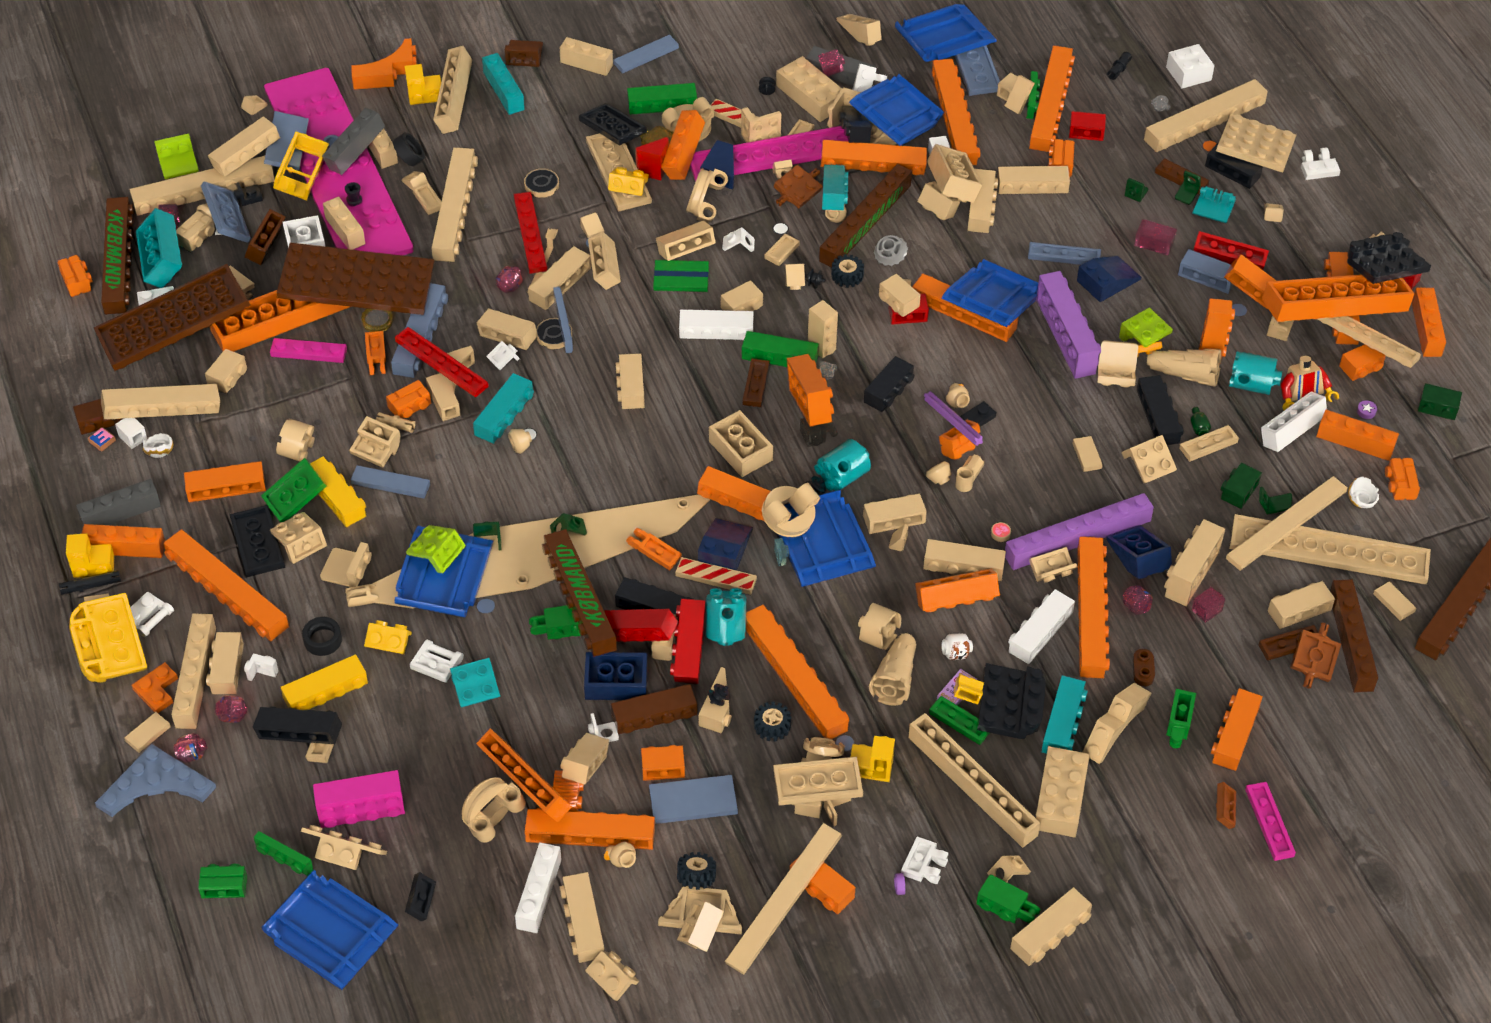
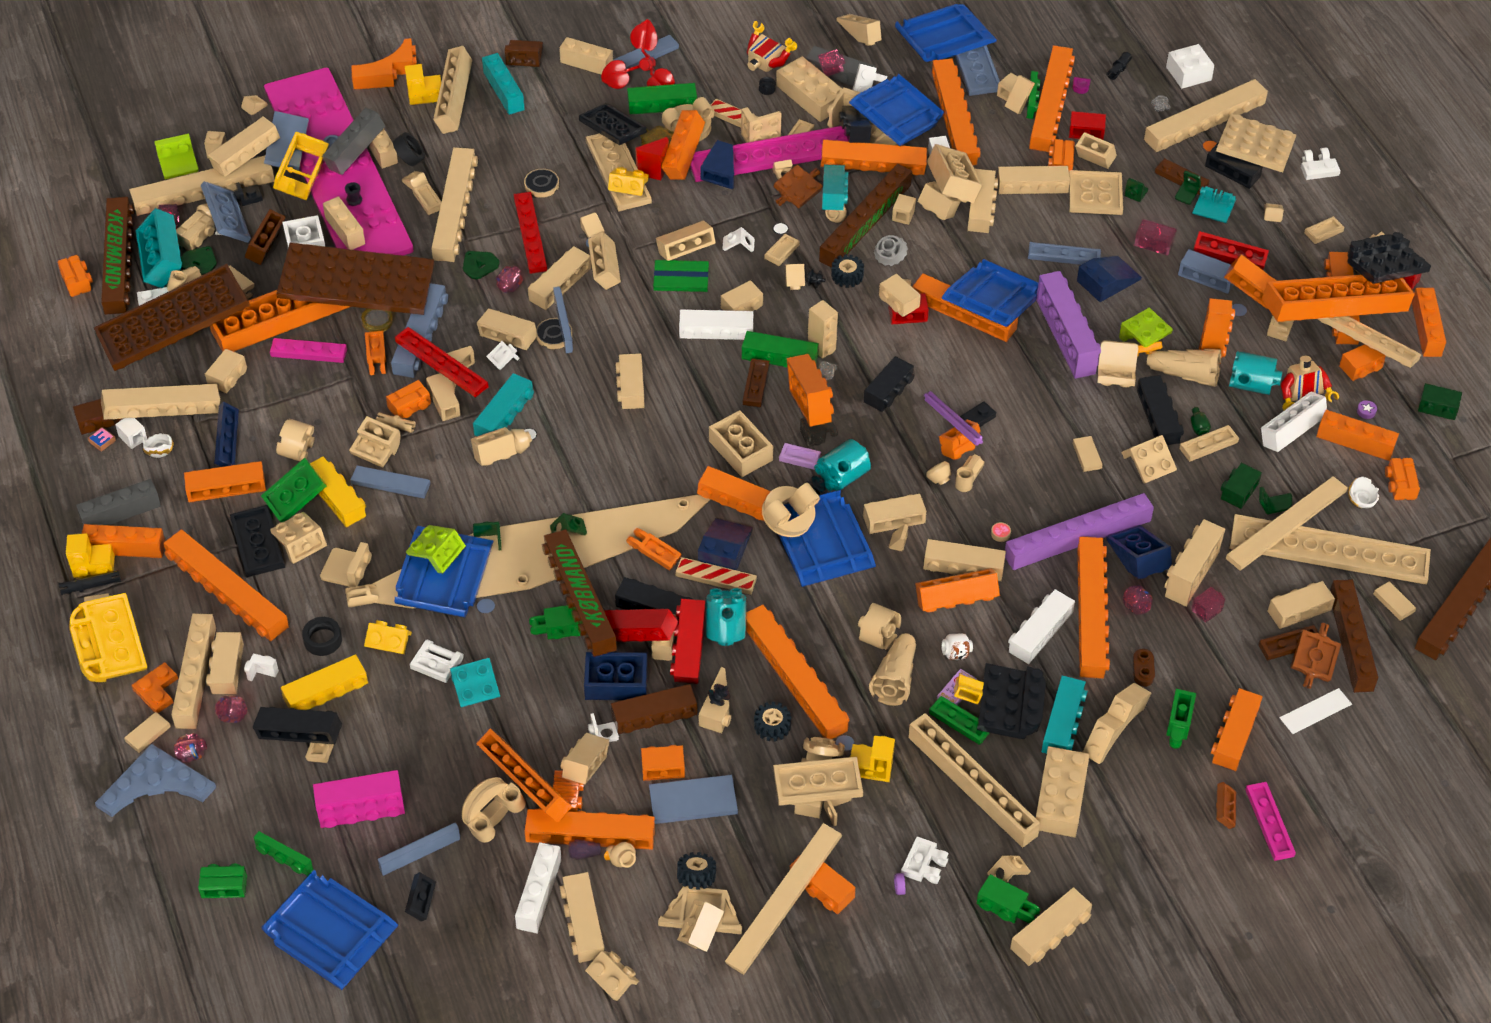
white plate [130,592,174,638] -> none
tan bracket [301,825,387,870] -> none
tan piece [527,228,558,293] -> none
tan piece [686,168,728,223] -> none
clear light blue plate [774,538,789,566] -> none
tan animal [946,383,970,408] -> none
tan bracket [1029,547,1078,583] -> none
none -> tan piece [167,266,202,291]
none -> dark green piece [181,246,217,275]
none -> tan brick [204,131,227,158]
none -> dark blue plate [214,401,239,467]
none -> sand blue tile [378,823,460,876]
none -> dark green piece [463,251,500,279]
none -> tan brick [471,427,517,466]
none -> clear purple cone [569,839,601,860]
none -> red plant [601,19,675,89]
none -> torso [747,21,797,72]
none -> lavender tile [779,443,821,470]
none -> tan brick [892,194,916,225]
none -> tan plate [1069,170,1123,215]
none -> magenta tile [1072,77,1091,94]
none -> tan brick [1075,132,1117,169]
none -> white sticker [1279,688,1352,734]
none -> tan tile [1304,216,1344,244]

